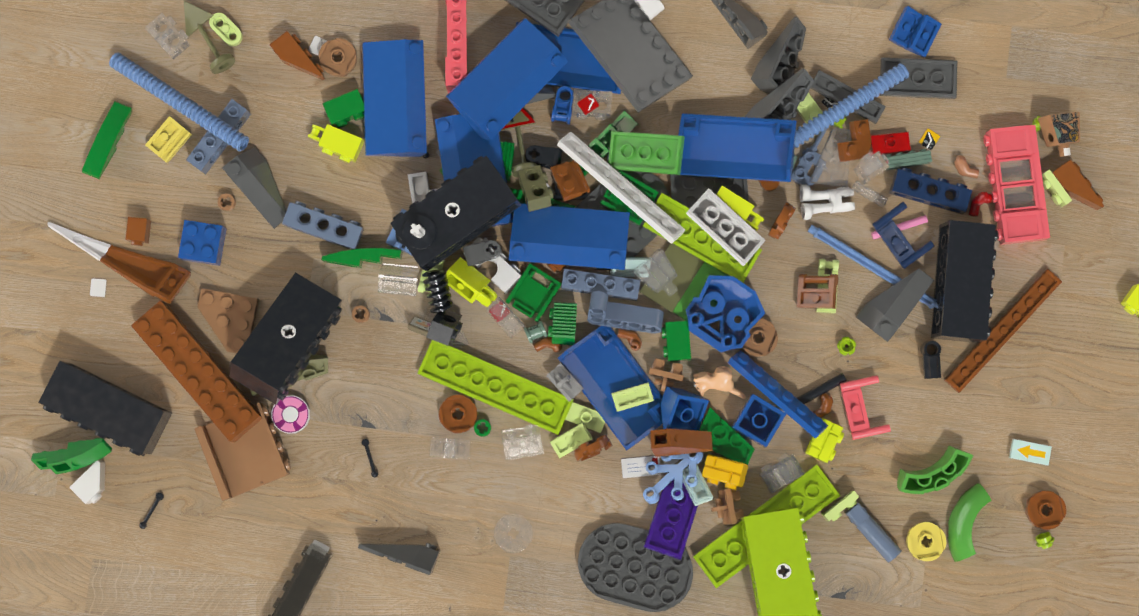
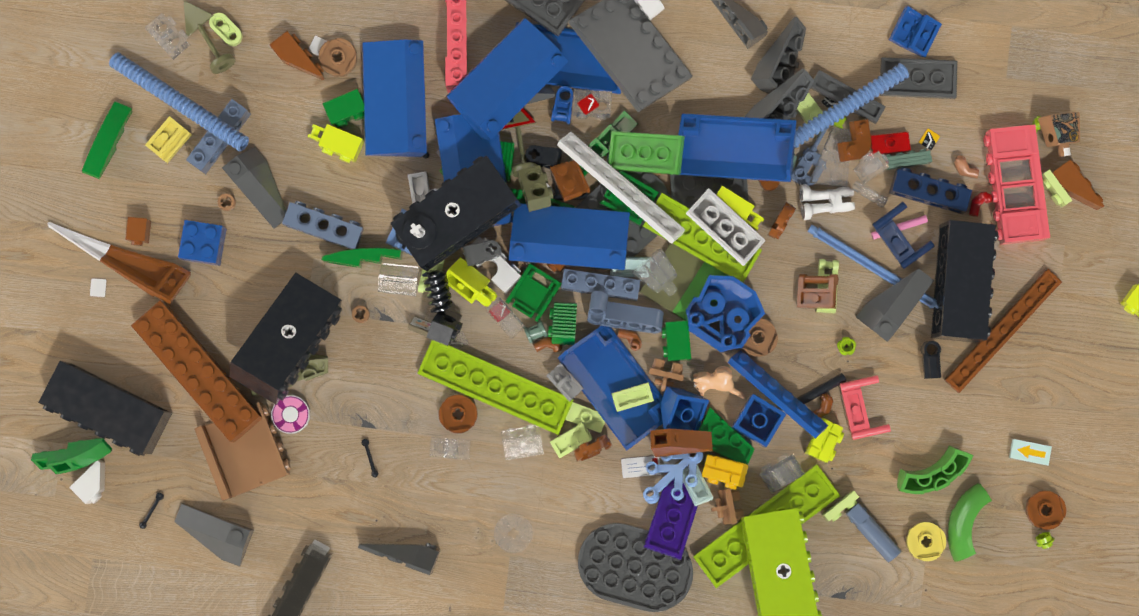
medium nougat plate [197,288,259,354] -> none
green bush [474,419,491,437] -> none
none -> dark grey wedge [175,504,254,567]

